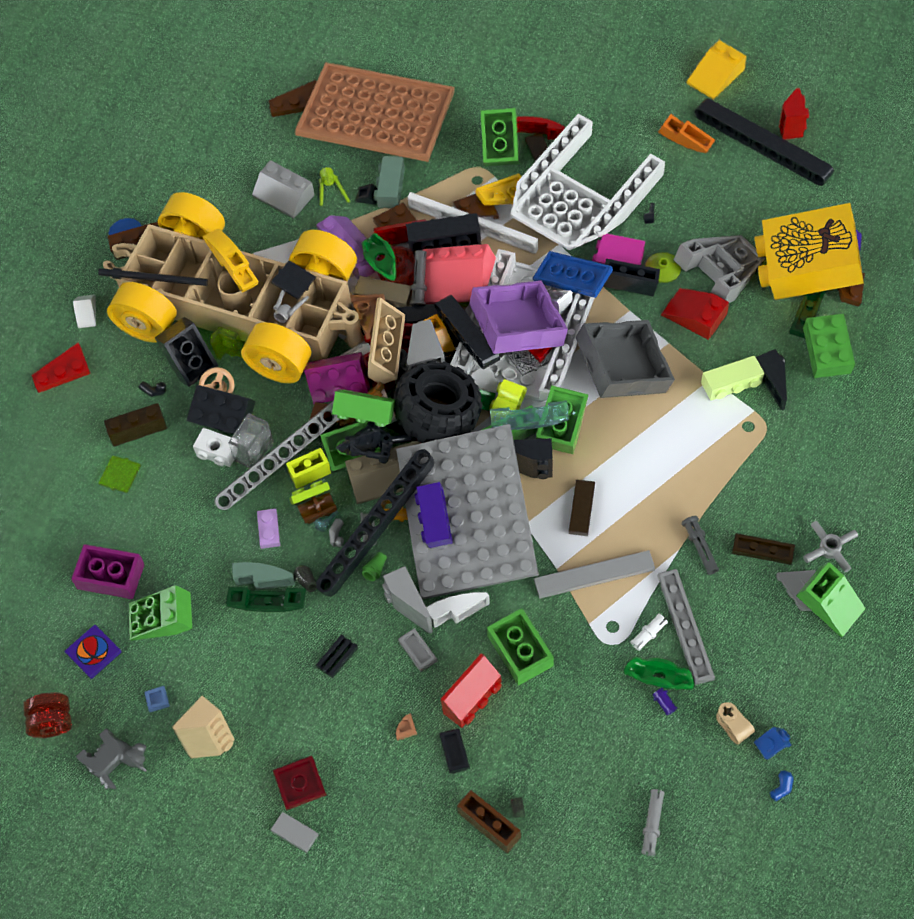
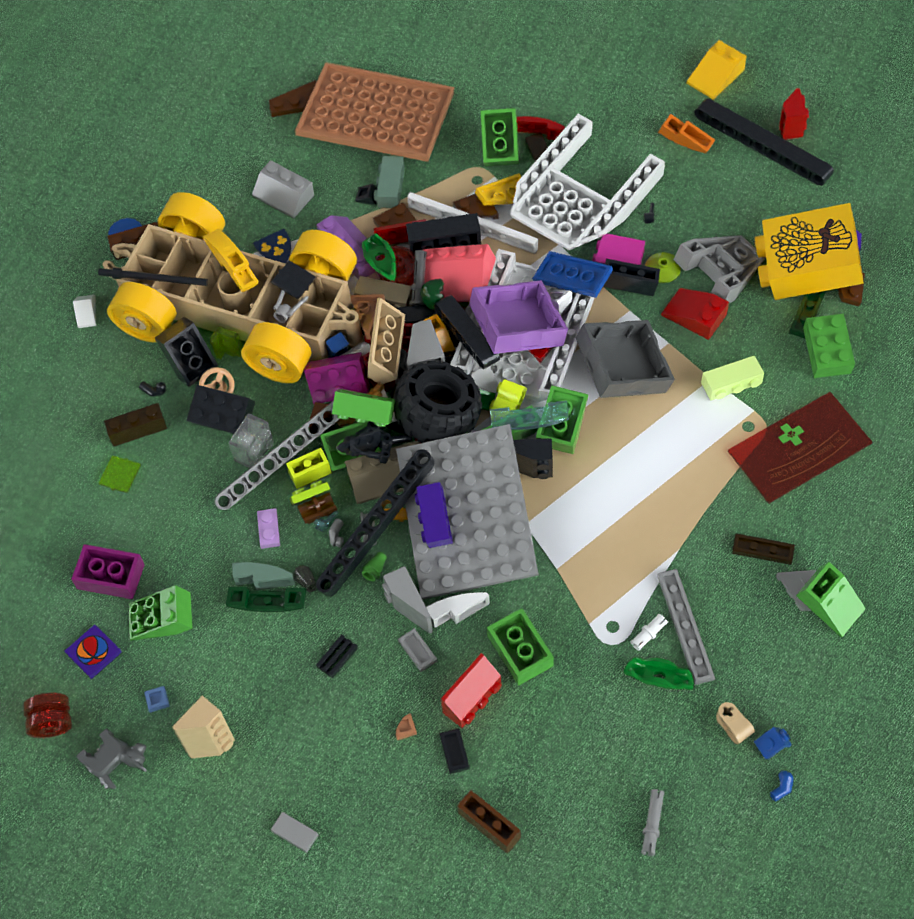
red wing [32,342,91,393] -> none
white brick [193,428,240,467] -> none
dark red plate [273,755,326,810] -> none
lime plant [318,167,350,206] -> none
clear piece [505,350,549,376] -> none
clear smoke piece [510,797,525,818] -> none
light grey tile [534,550,655,599] -> none
dark brown tile [569,479,595,536] -> none
dark purple pin [653,688,678,716] -> none
dark grey pin [681,516,719,575] -> none
black slope [756,349,787,410] -> none
light grey bar [803,521,858,572] -> none
none -> dark blue sticker [253,229,291,264]
none -> blue slope [326,333,349,358]
none -> dark green hair [420,279,444,310]
none -> clear red piece [728,392,873,504]

